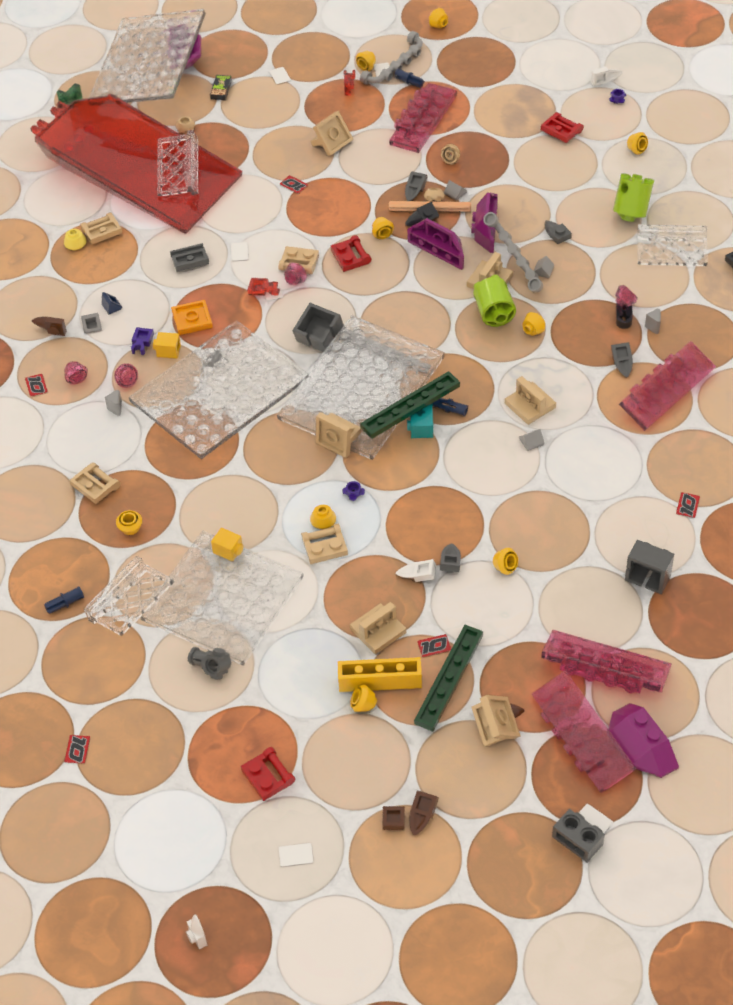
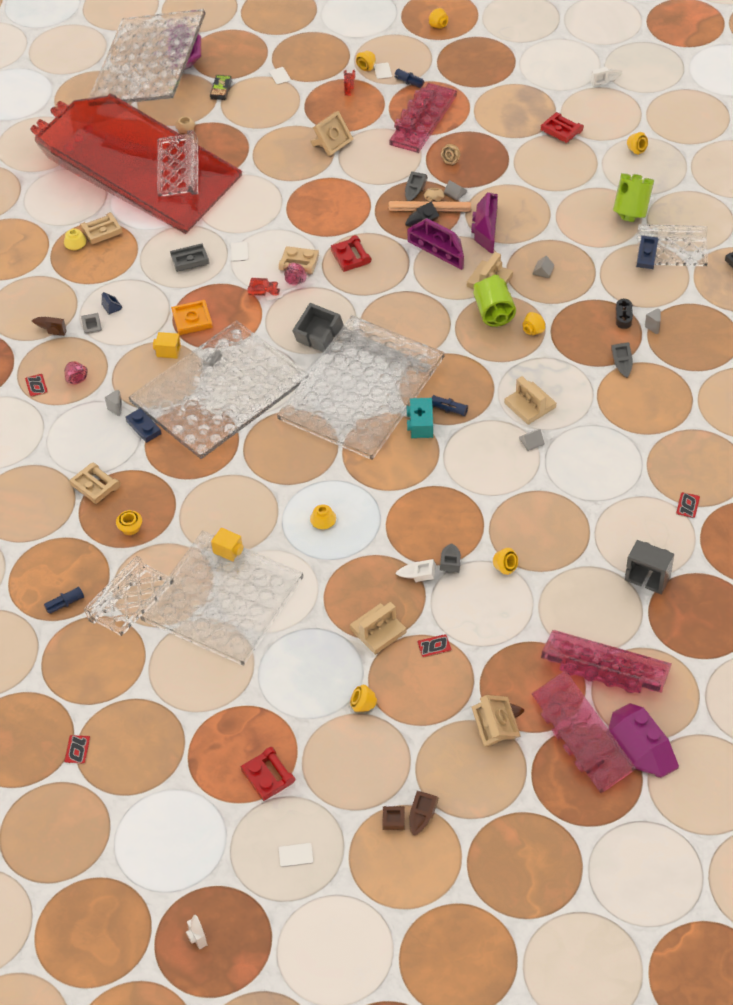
clear green bracket [57,83,83,108] -> none
clear pink cone [114,363,138,388] -> none
dark purple plate [131,327,154,355] -> none
dark grey connector [188,647,231,679] -> none
sticker [280,175,308,193] -> none
tan plate [301,524,348,564] -> none
tan bracket [316,412,361,458] -> none
yellow brick [338,657,422,692] -> none
dark purple plate [342,481,365,501] -> none
light grey bar [360,31,423,85] -> none
dark green plate [360,371,460,439] -> none
yellow cone [372,217,394,239] -> none
dark green plate [414,625,483,732] -> none
light grey bar [483,212,543,293] -> none
dark grey plate [545,220,572,244] -> none
dark grey brick [552,809,605,862] -> none
white sticker [579,804,613,833] -> none
dark purple plate [609,89,626,103] -> none
clear pink cone [615,285,638,307] -> none
clear pink plate [619,341,716,431] -> none
none -> dark blue plate [125,408,162,443]
none -> dark blue plate [636,235,659,269]

